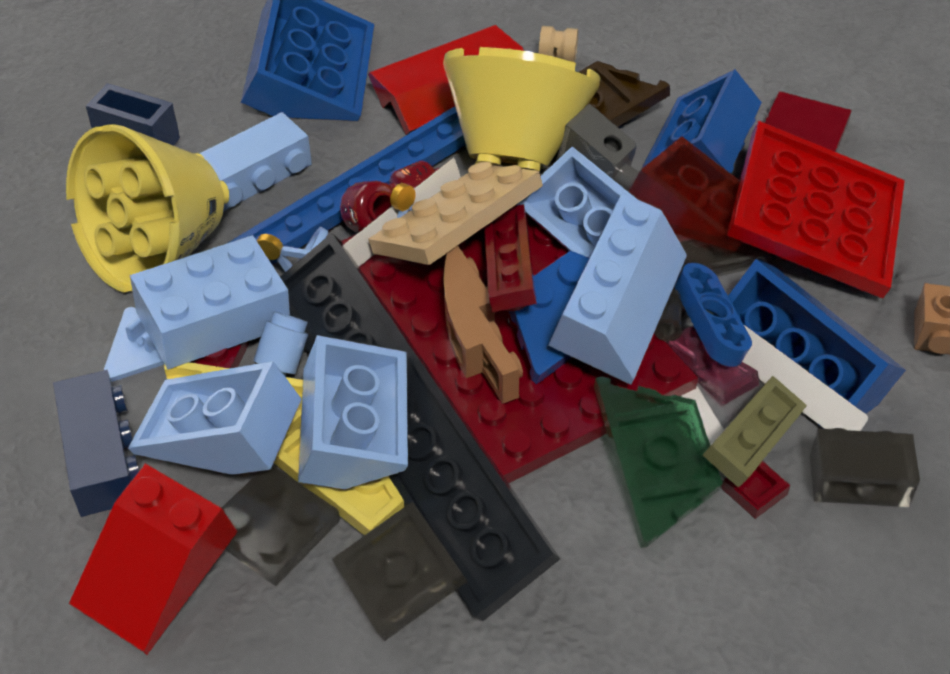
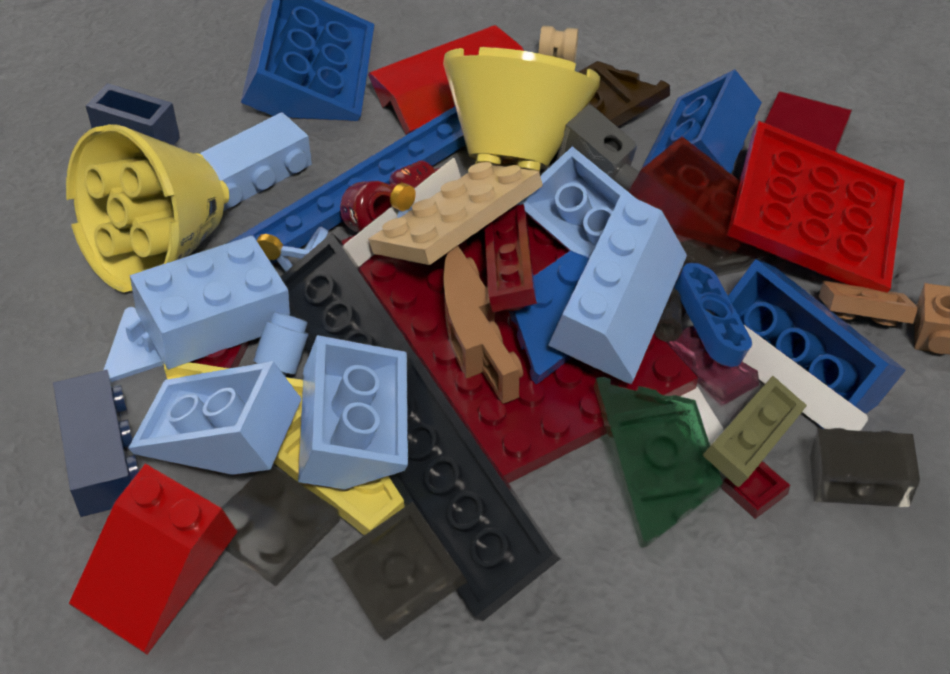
none -> medium nougat plate [819,281,918,326]

